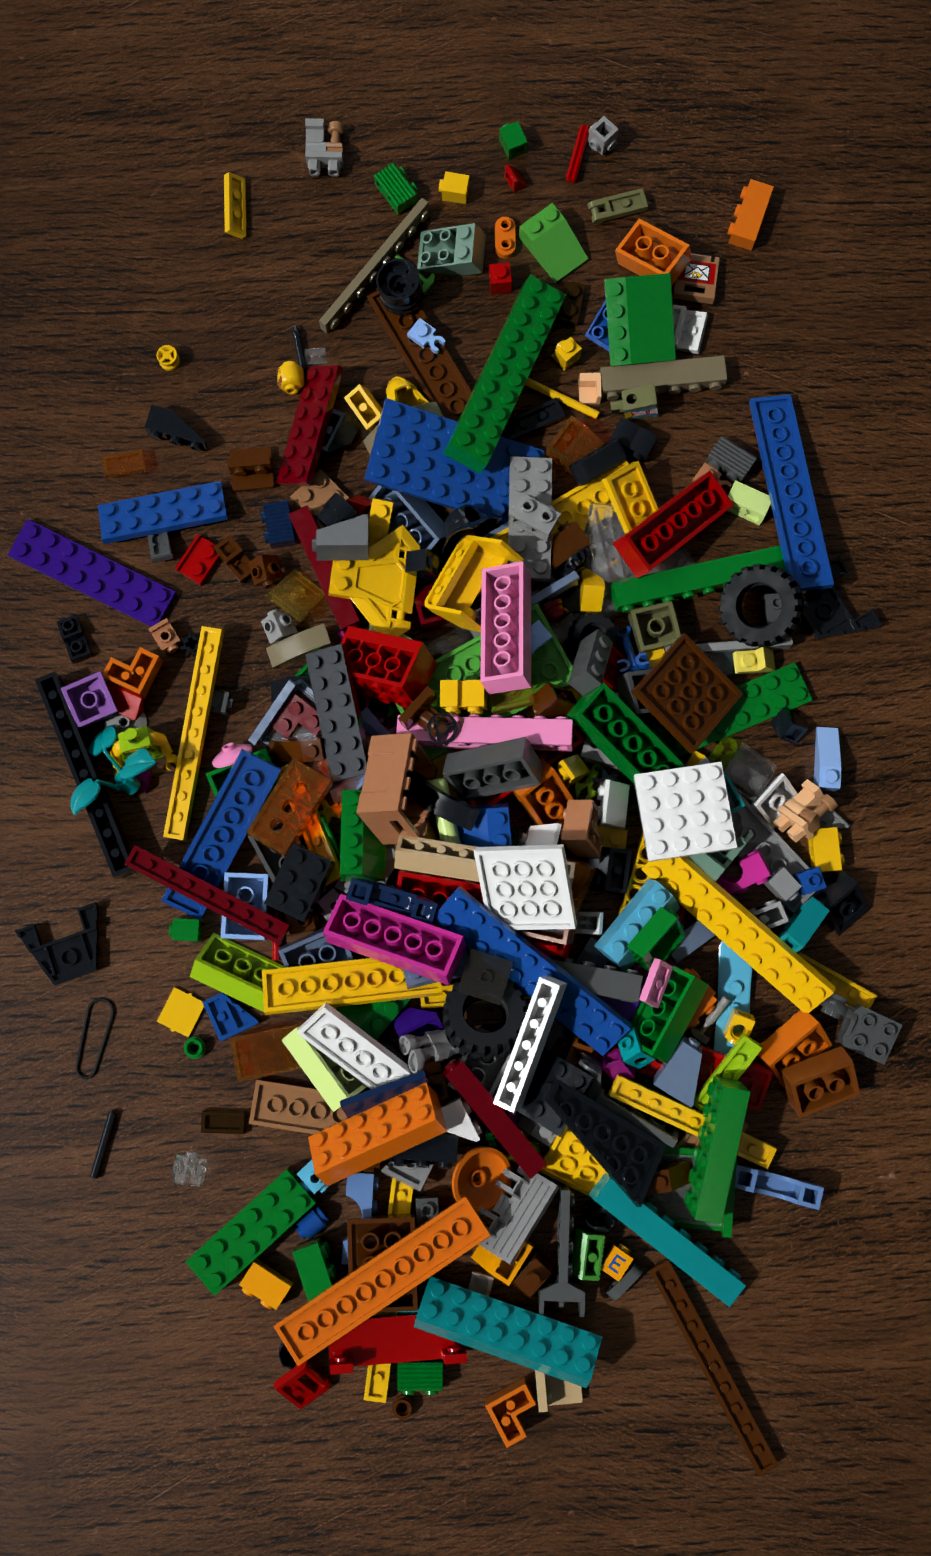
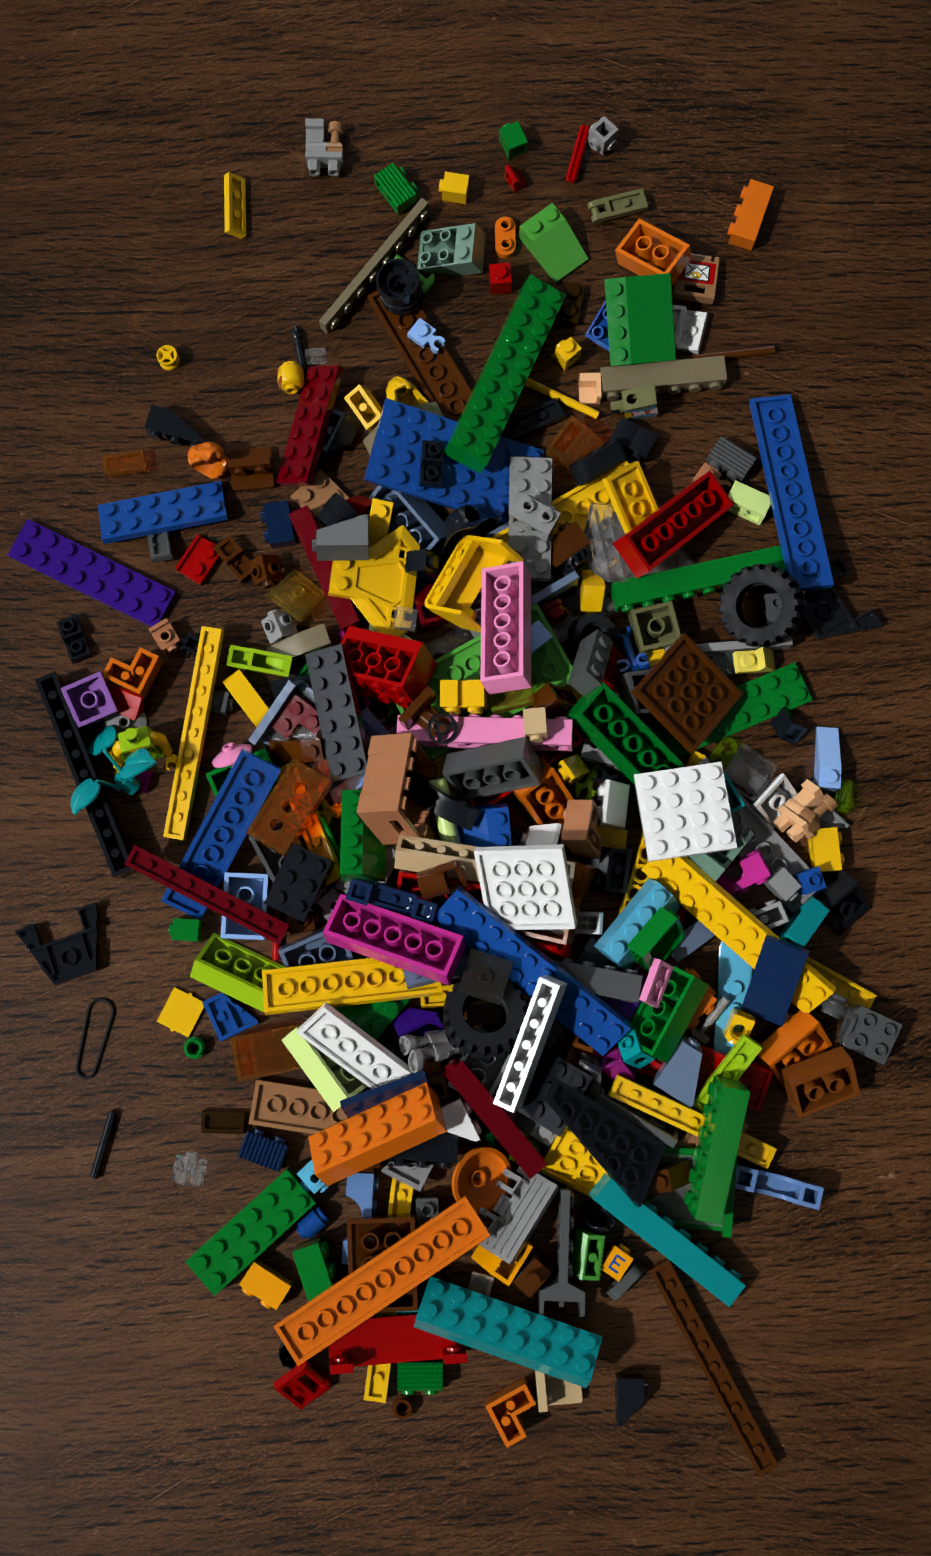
none -> orange hair [187,442,228,479]
none -> yellow beam [222,669,269,728]
none -> lime slope [226,645,293,677]
none -> dark blue brick [238,1127,290,1172]
none -> clear tile [393,606,418,632]
none -> reddish brown piece [417,861,468,900]
none -> black slope [419,440,444,489]
none -> tan brick [523,707,548,743]
none -> black slope [615,1374,648,1426]
none -> reddish brown bar [692,346,775,359]
none -> dark blue tile [741,935,810,1026]
none -> clear neon green cone [834,780,854,813]

